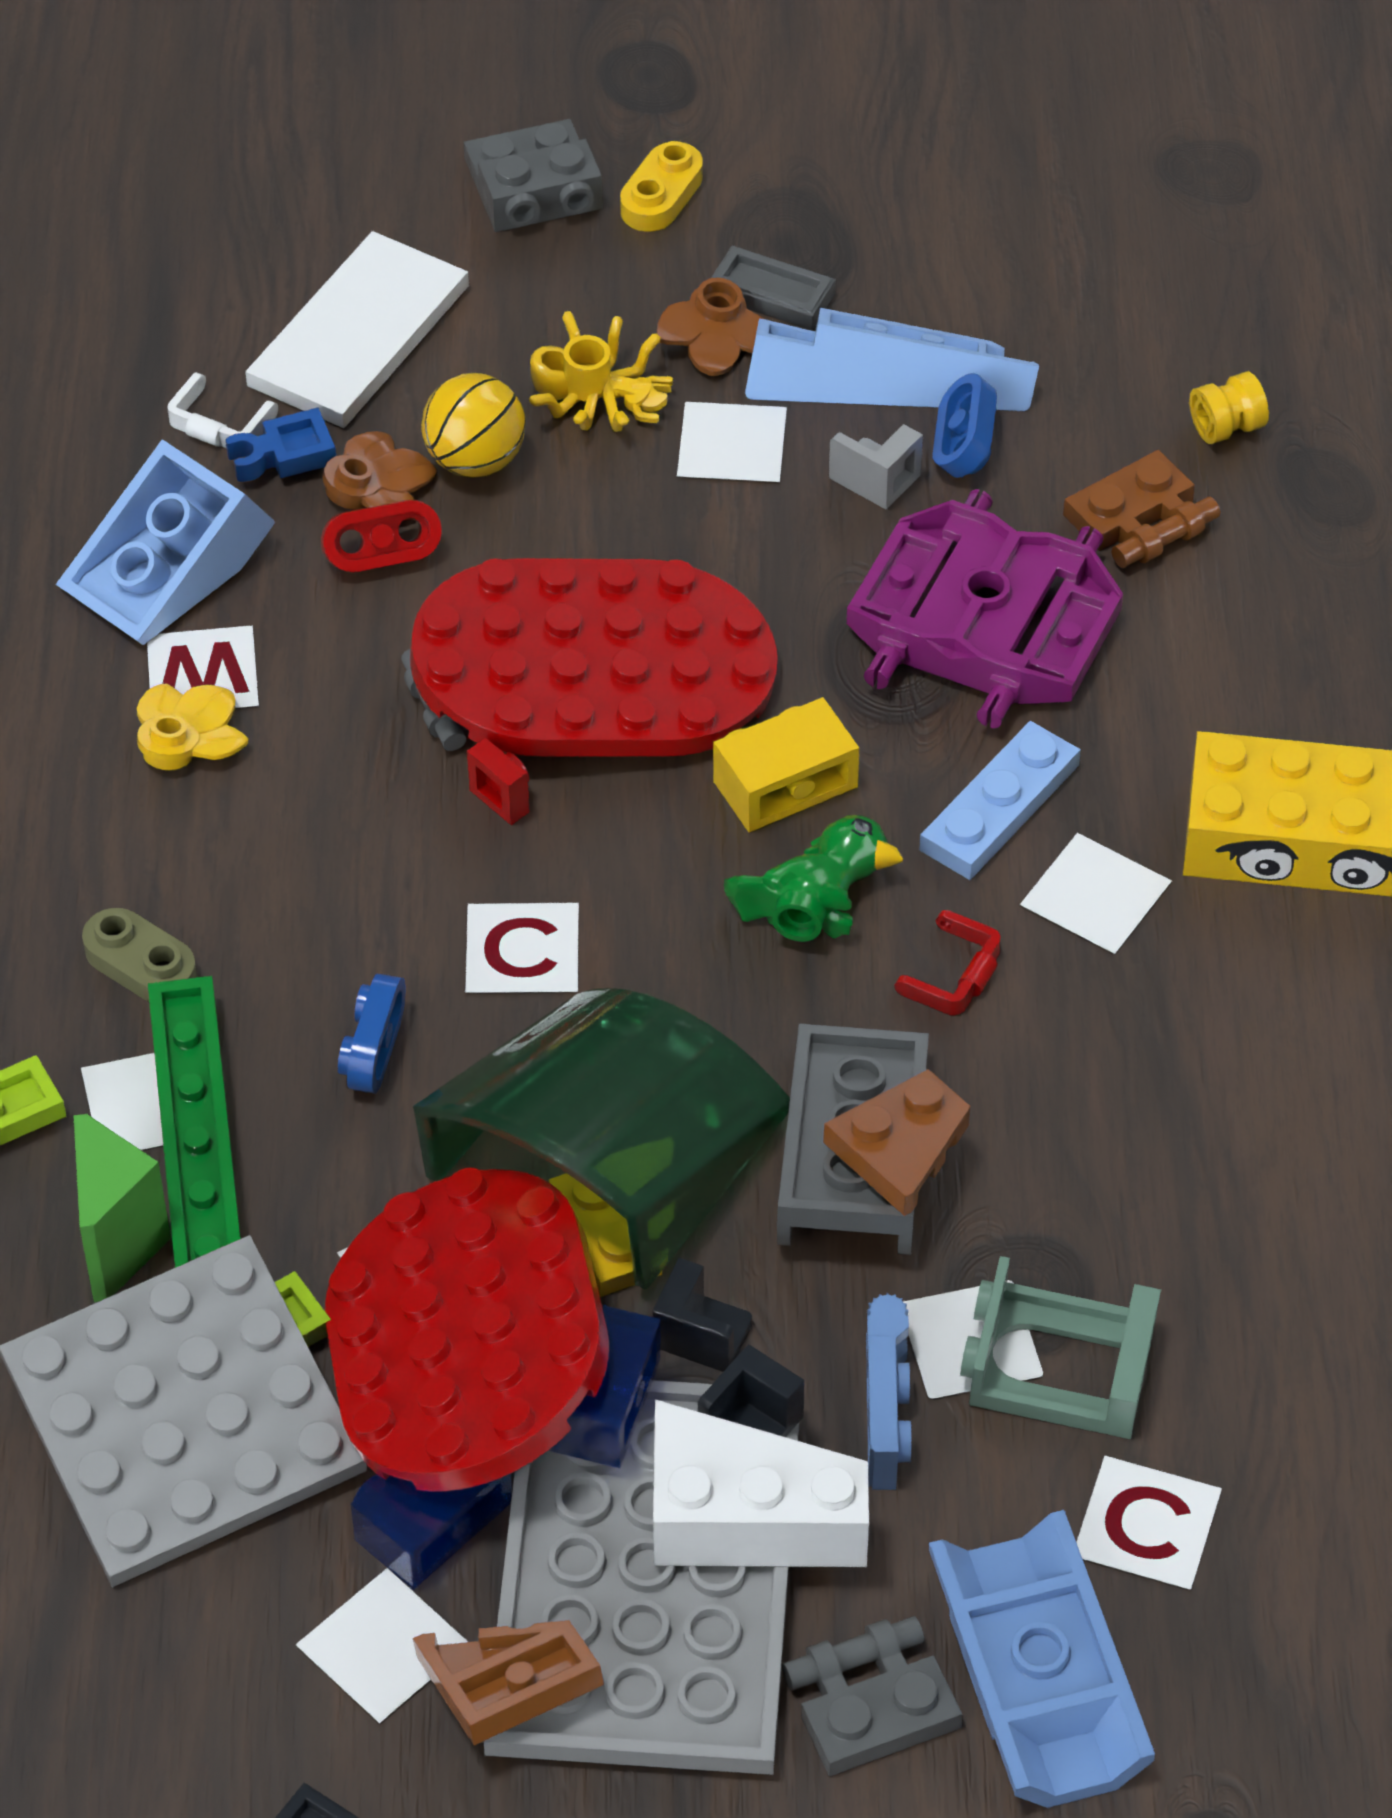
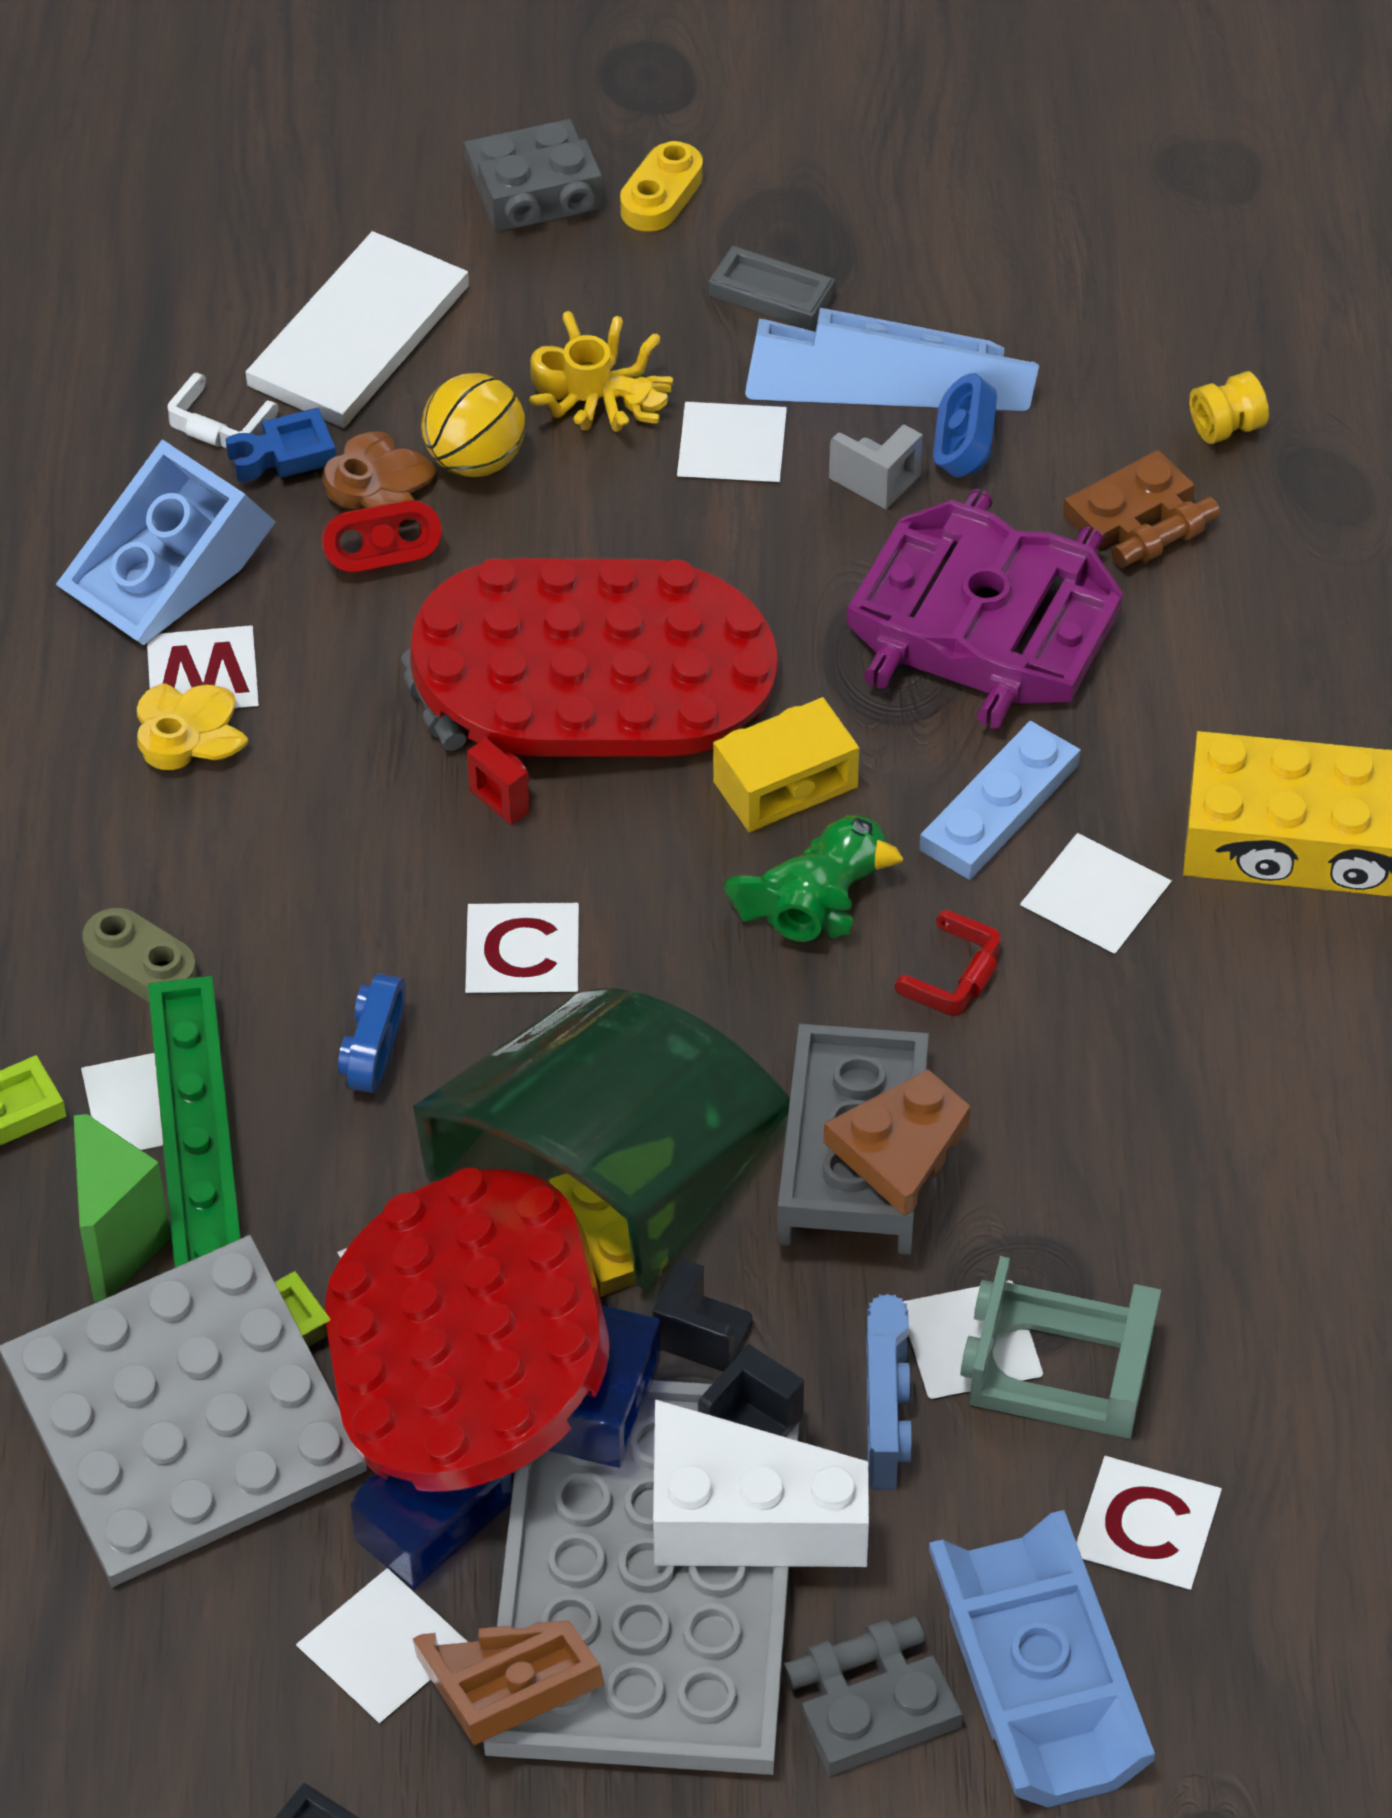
dark orange plate [656,278,764,376] -> none

